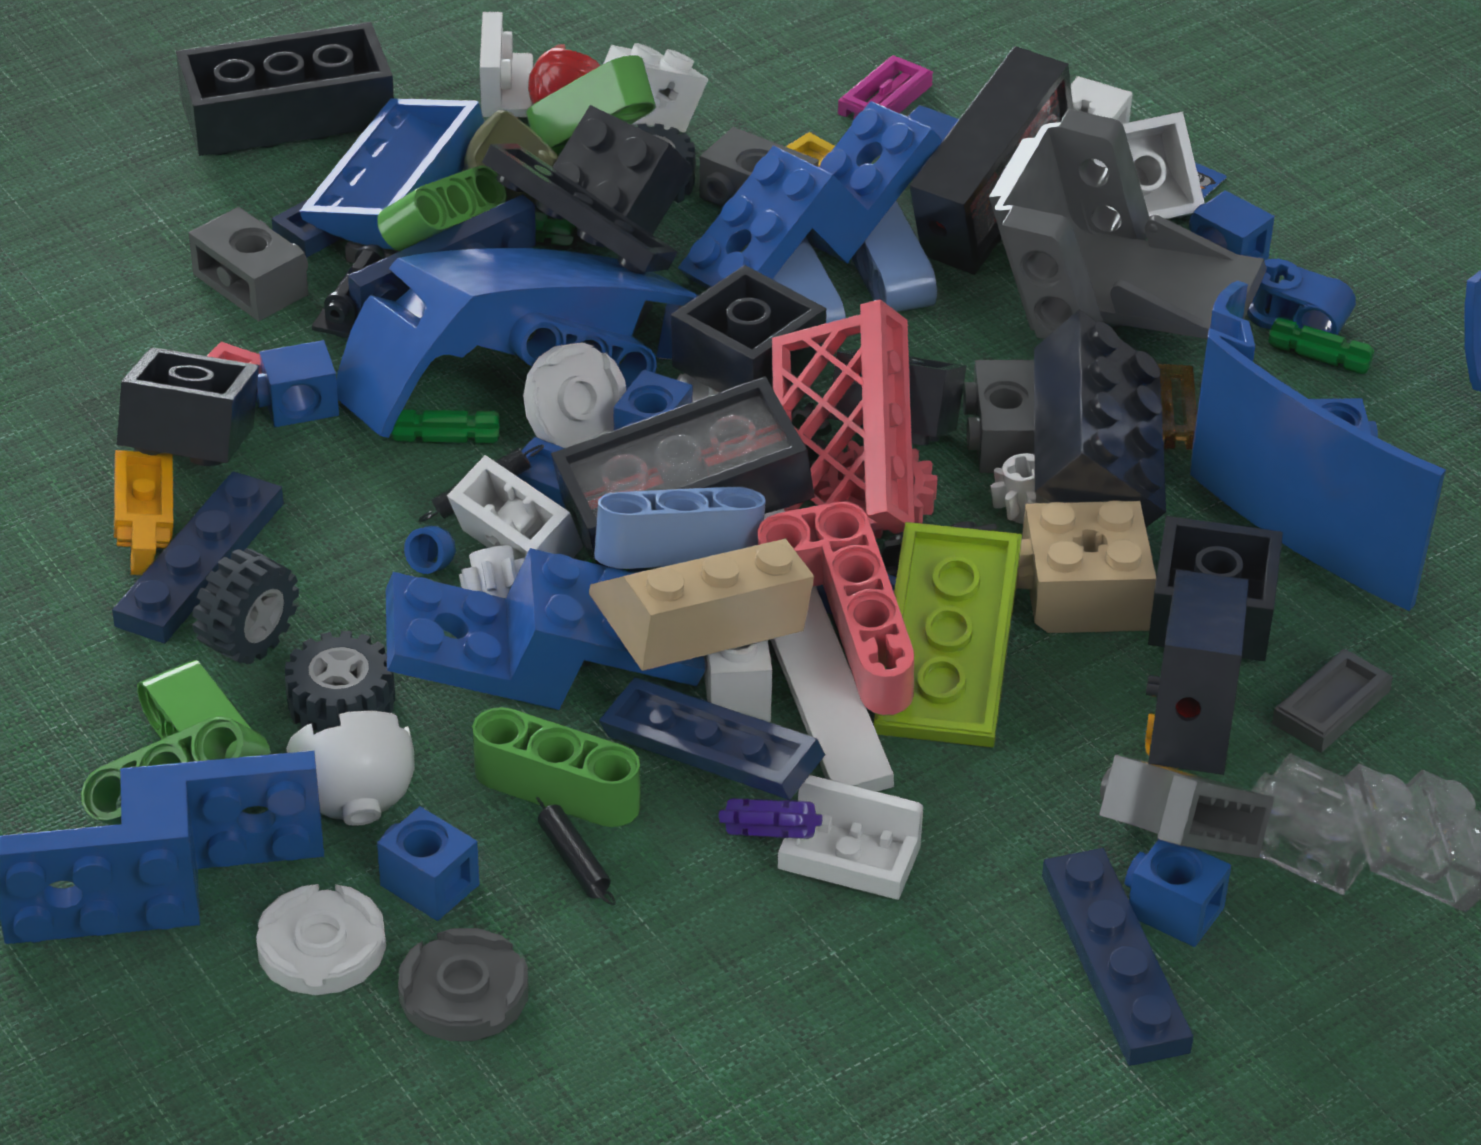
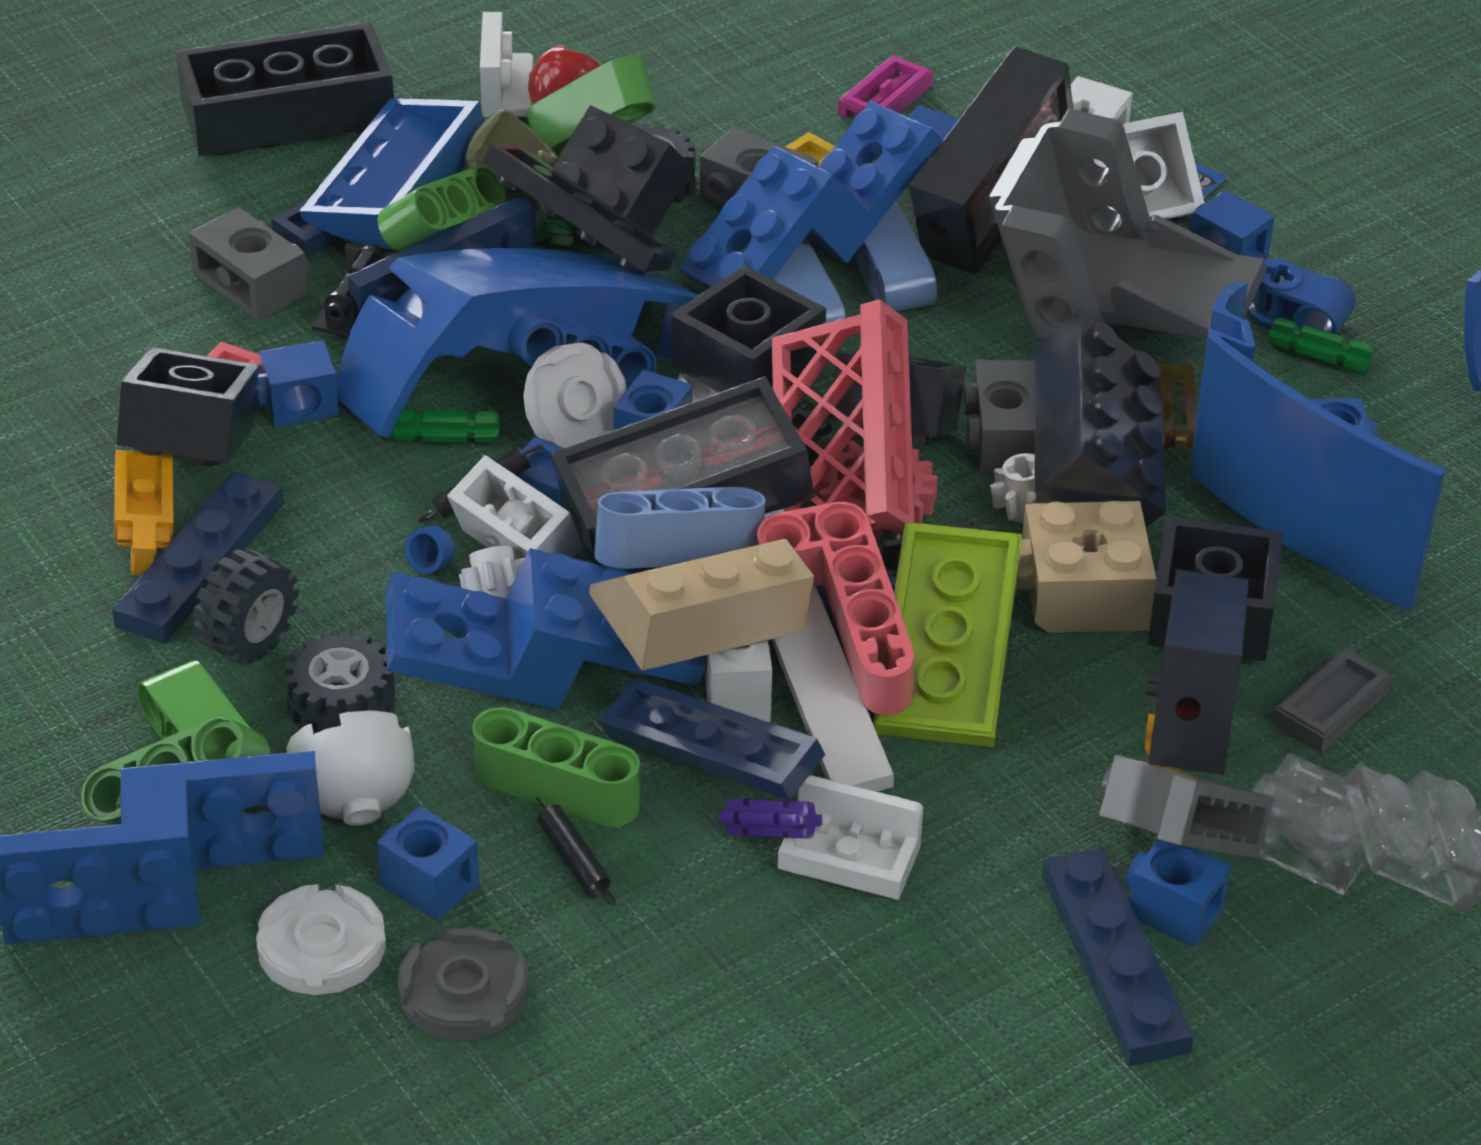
white brick [604,43,708,132] -> none

